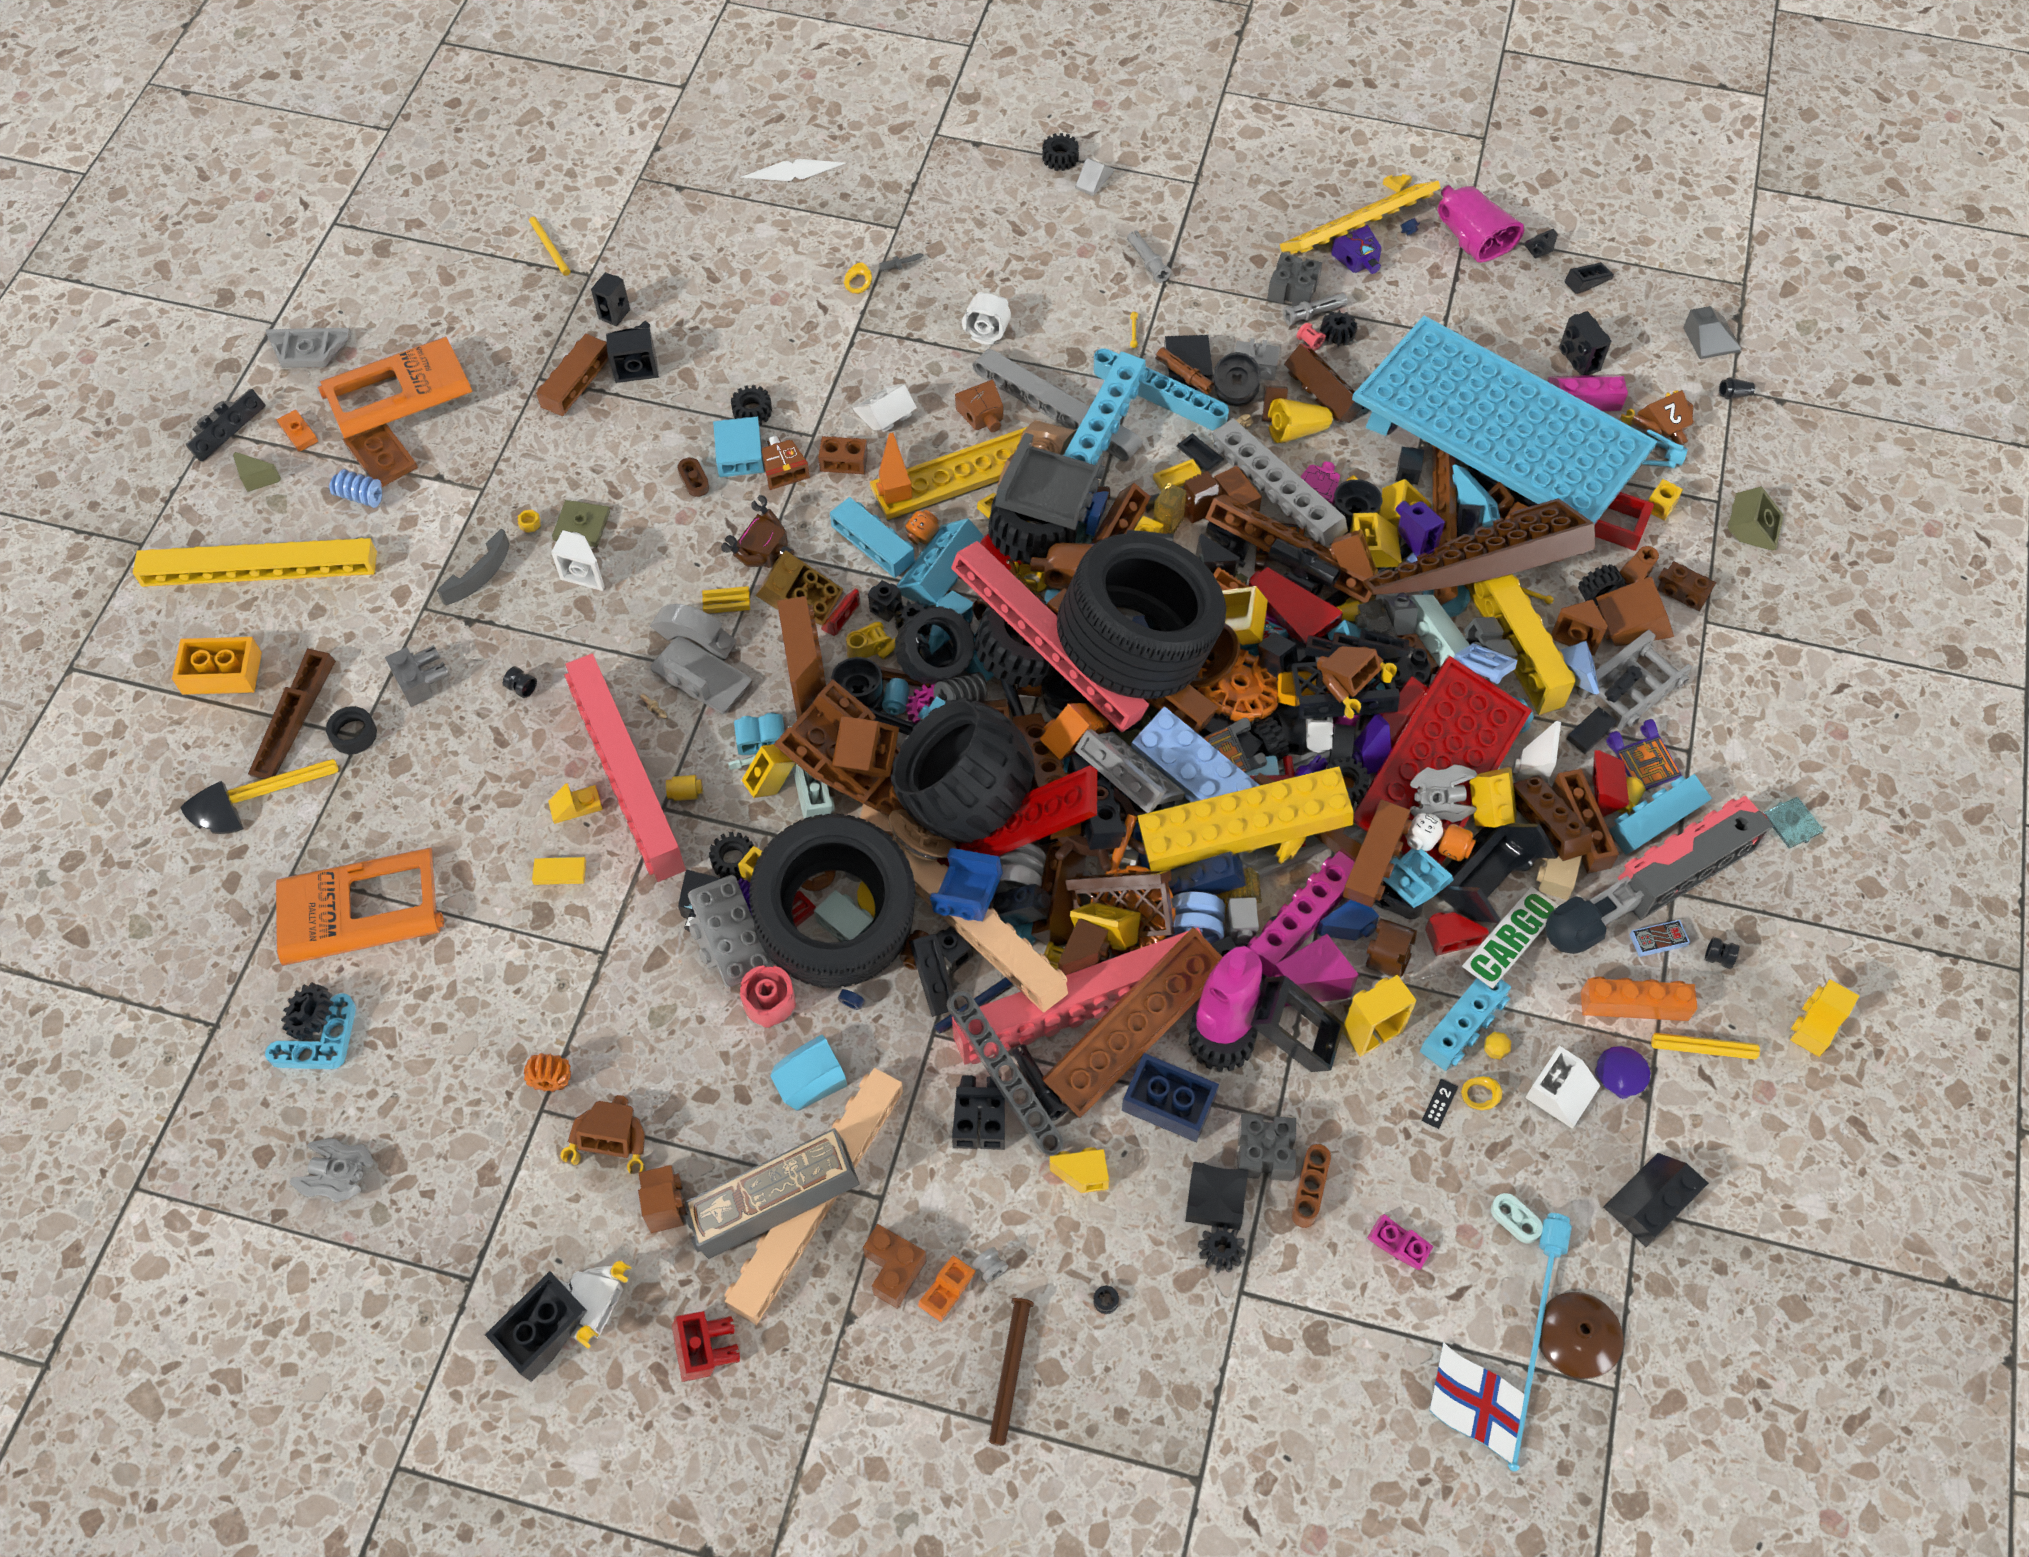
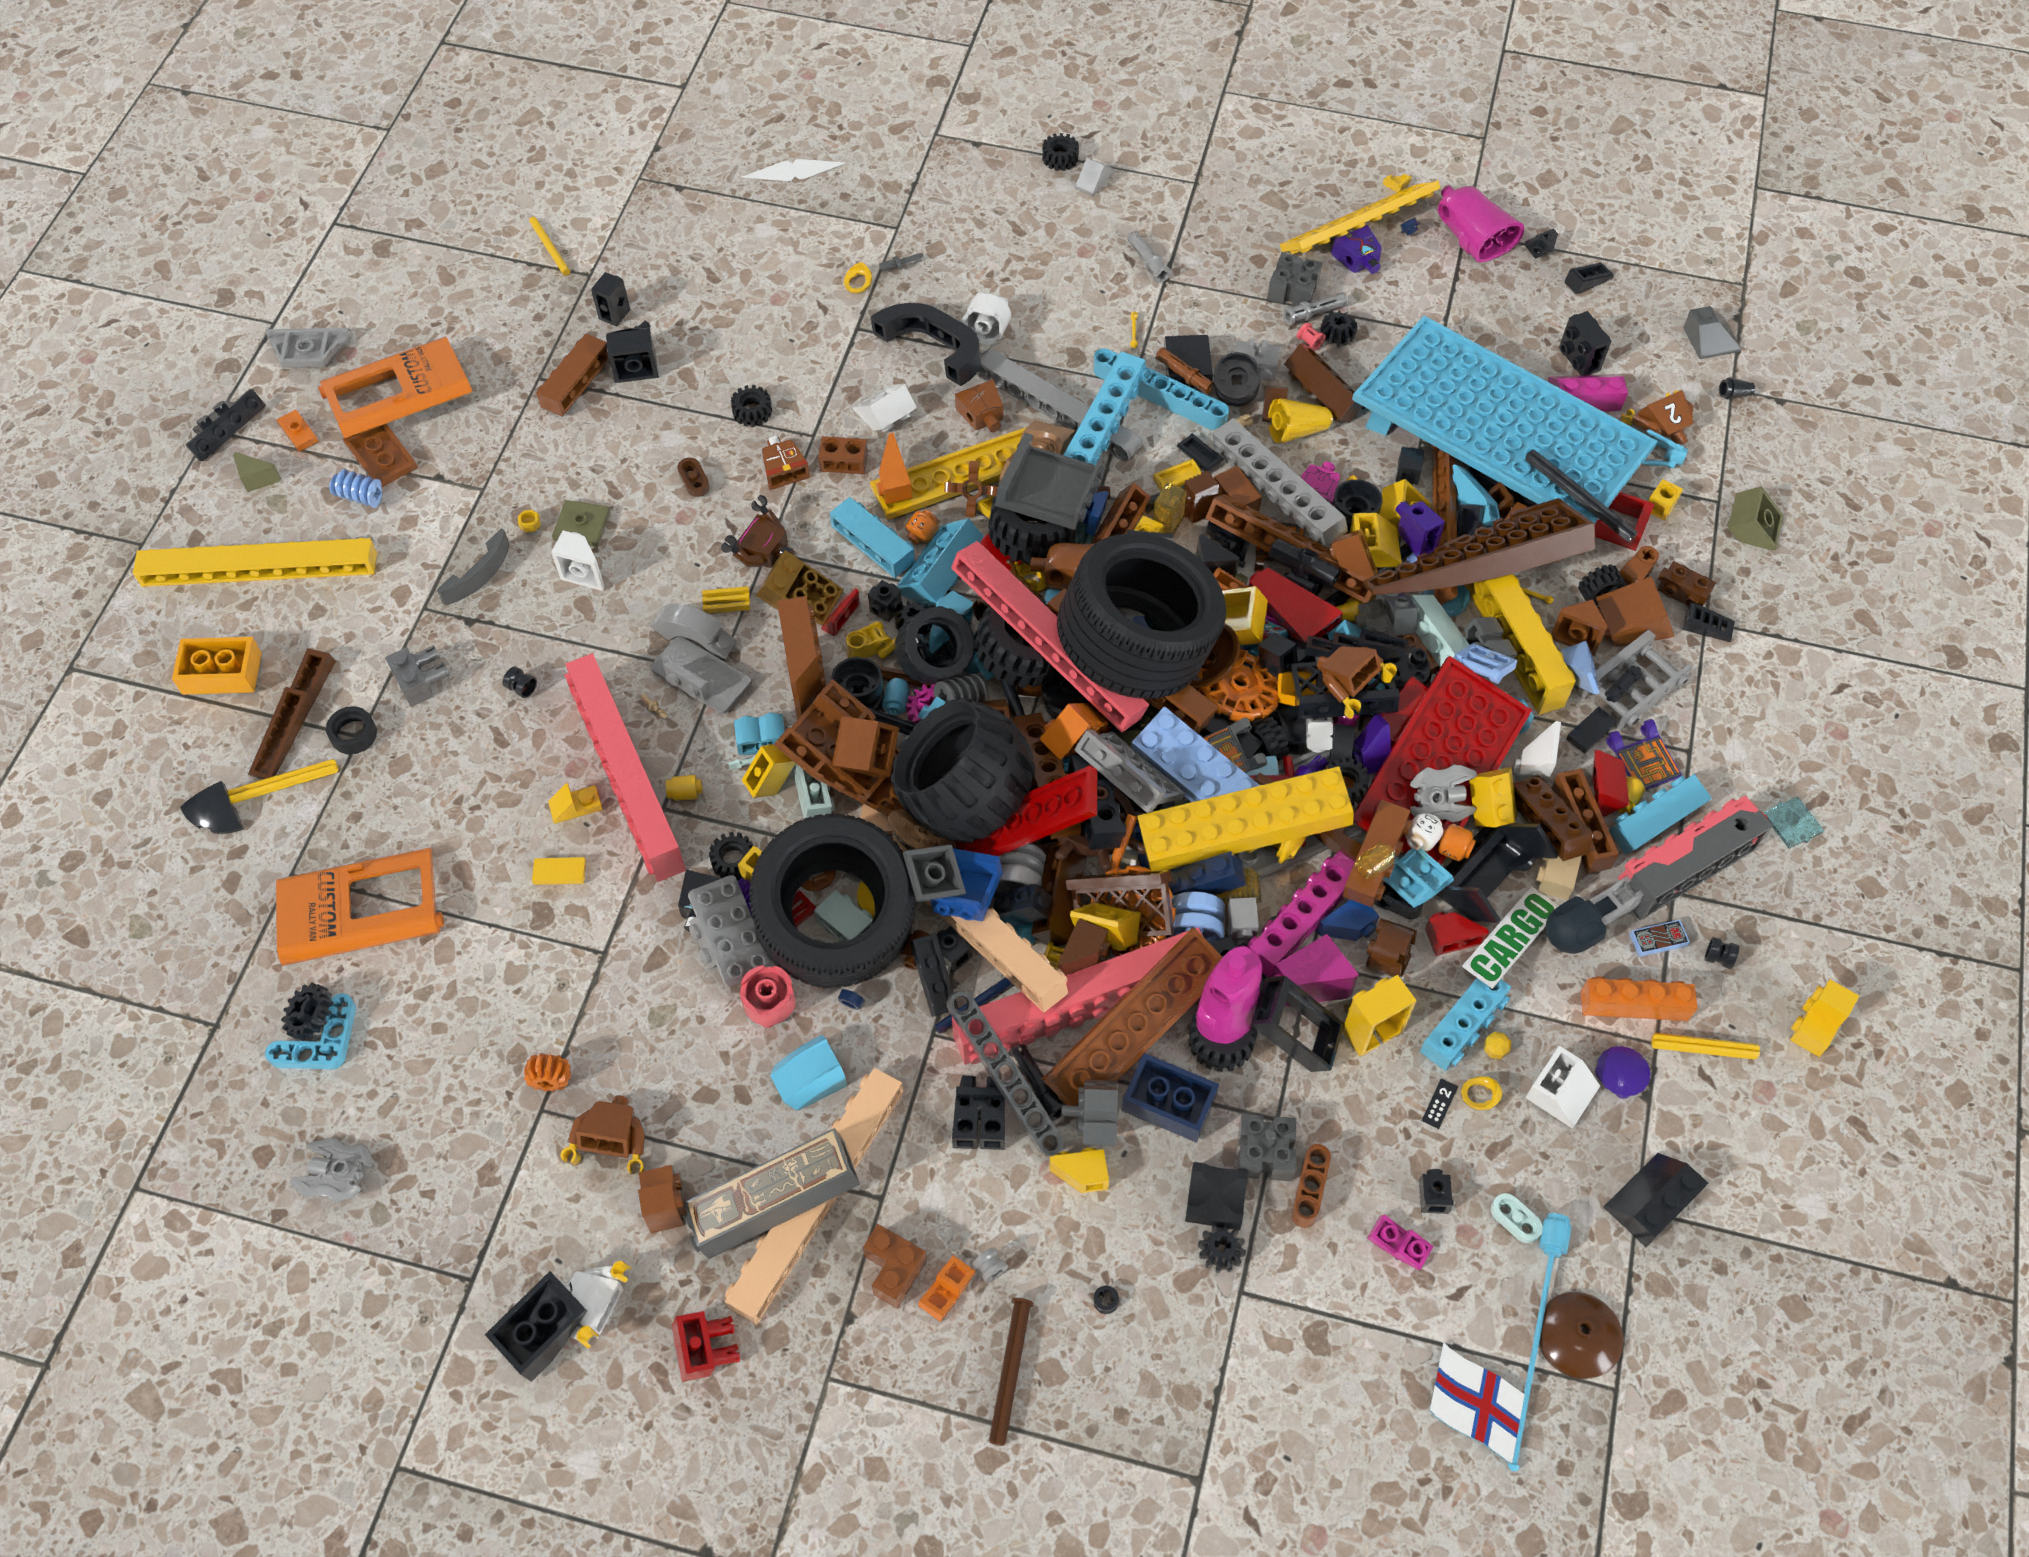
medium azure brick [713,417,764,477] -> none
none -> black arch [870,303,981,386]
none -> dark grey slope [903,845,966,902]
none -> dark orange pin [944,461,998,517]
none -> dark grey brick [1062,1079,1118,1146]
none -> clear yellow brick [1355,842,1396,879]
none -> black brick [1419,1169,1454,1214]
none -> black axle [1525,449,1638,542]
none -> black slope [1683,603,1735,642]

